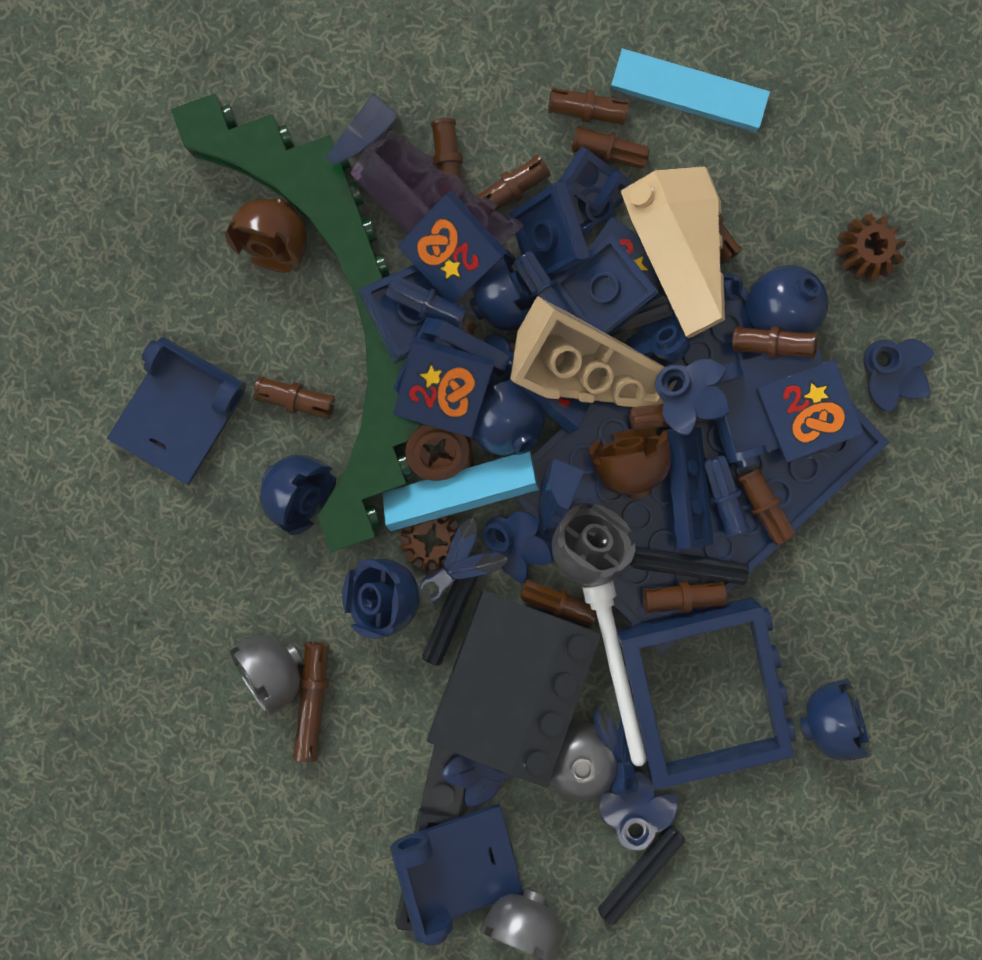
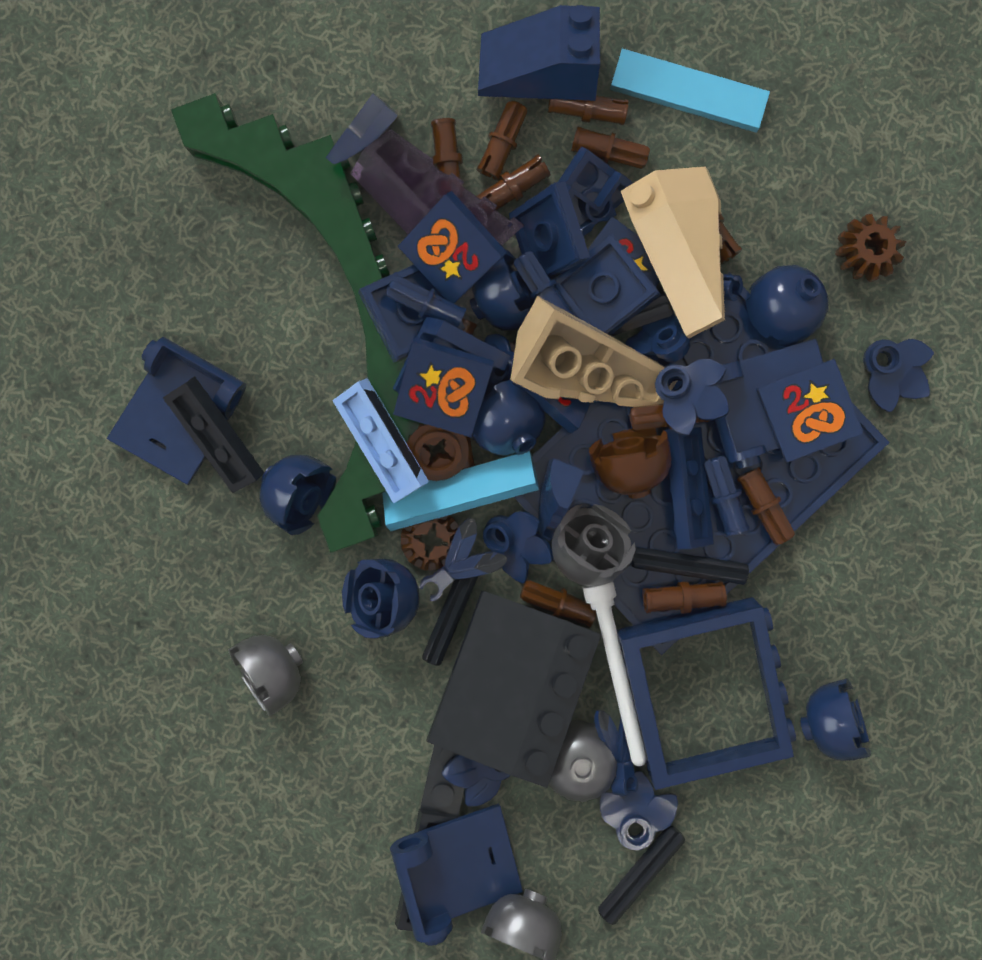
reddish brown cylinder [225,198,307,273] -> none
reddish brown pin [253,376,336,420] -> none
reddish brown pin [292,641,330,762] -> none
reddish brown pin [732,326,819,359] -> none
none -> black plate [163,376,264,493]
none -> light blue plate [332,378,429,503]
none -> reddish brown axle [476,100,528,180]
none -> dark blue slope [478,5,600,101]

